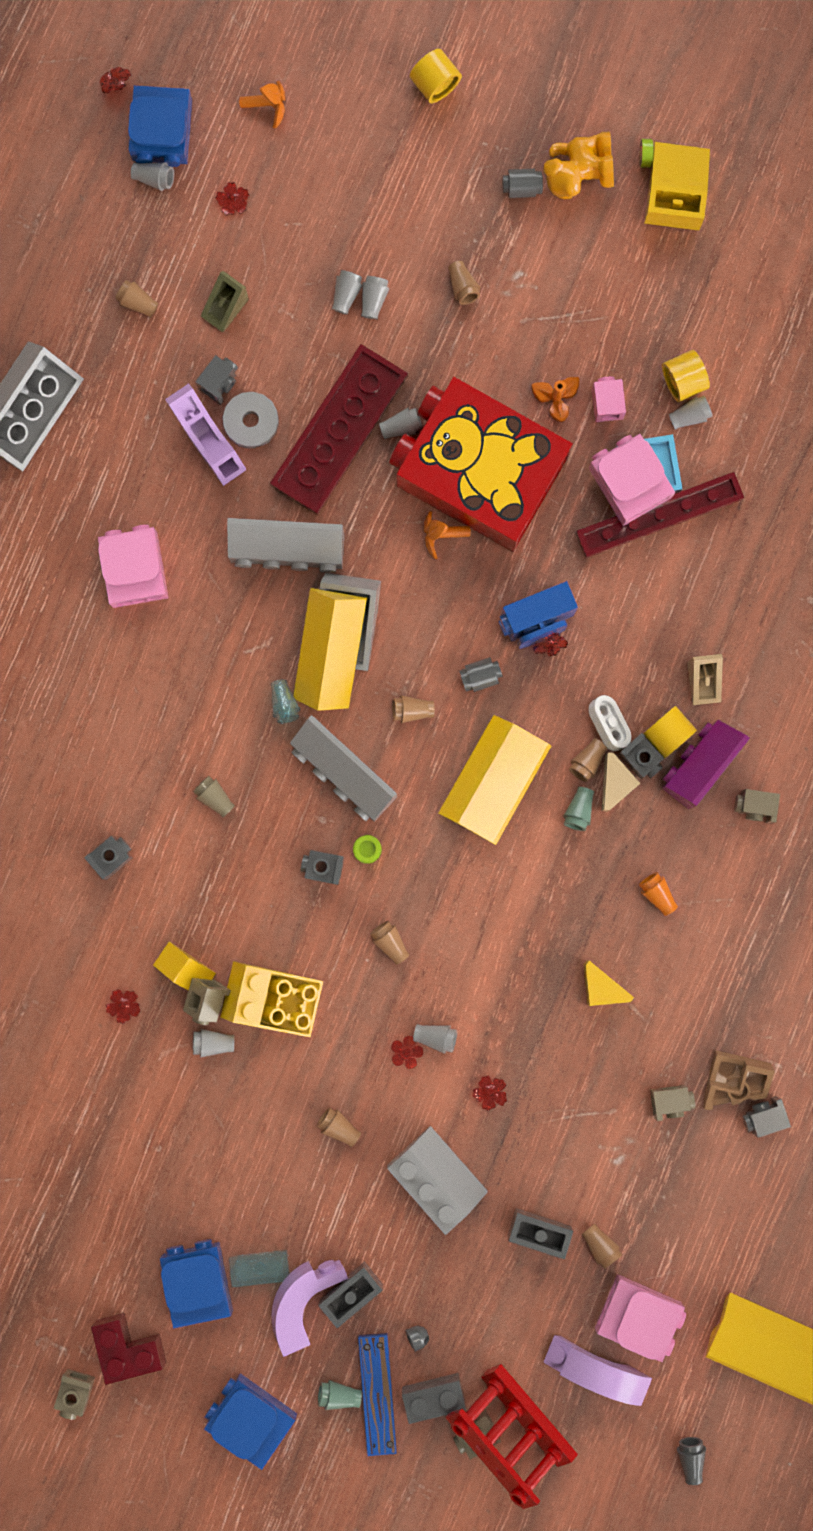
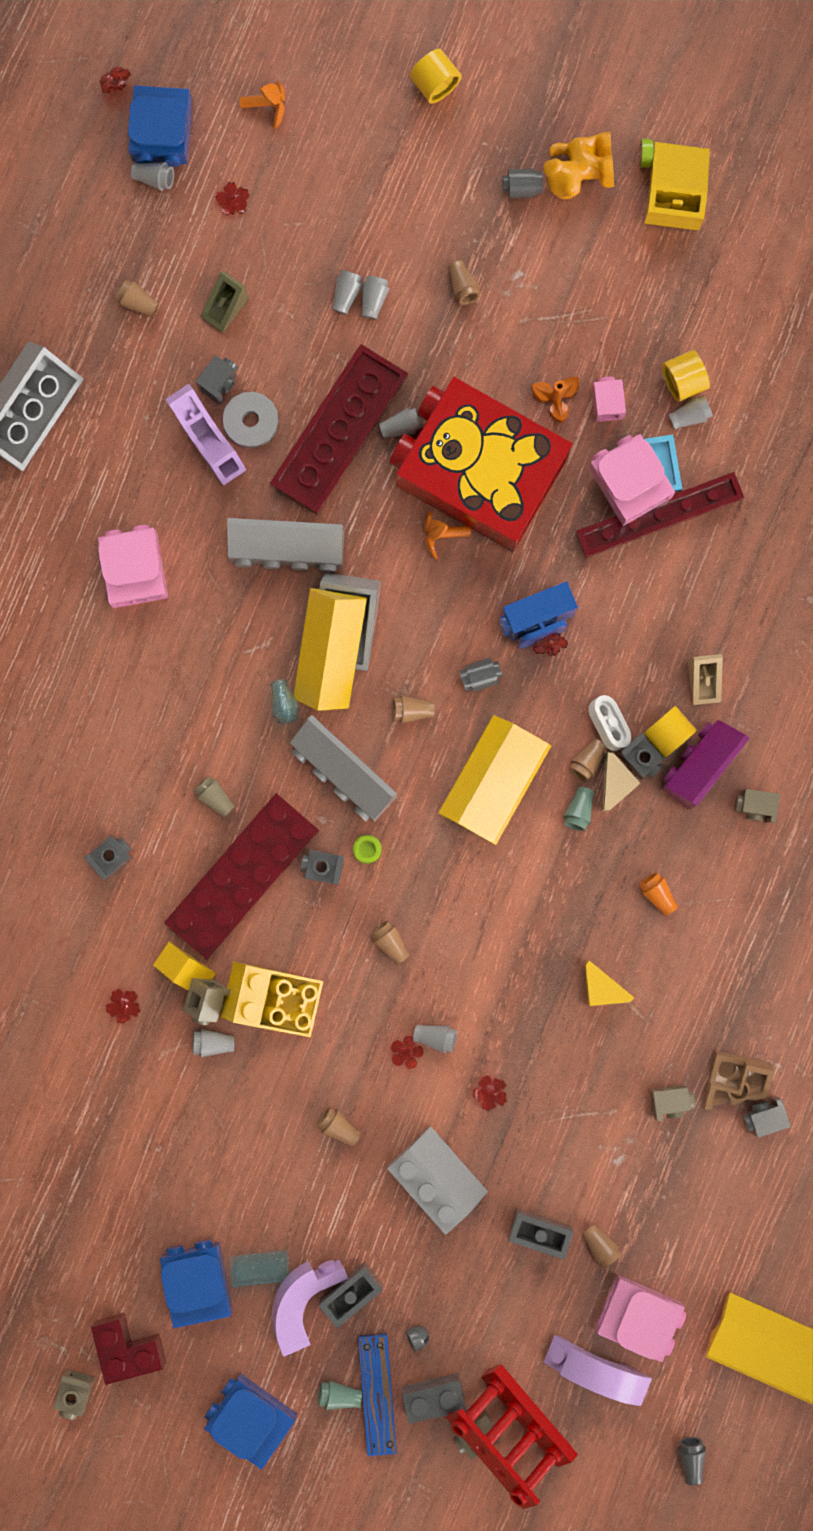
none -> dark red plate [164,793,320,960]

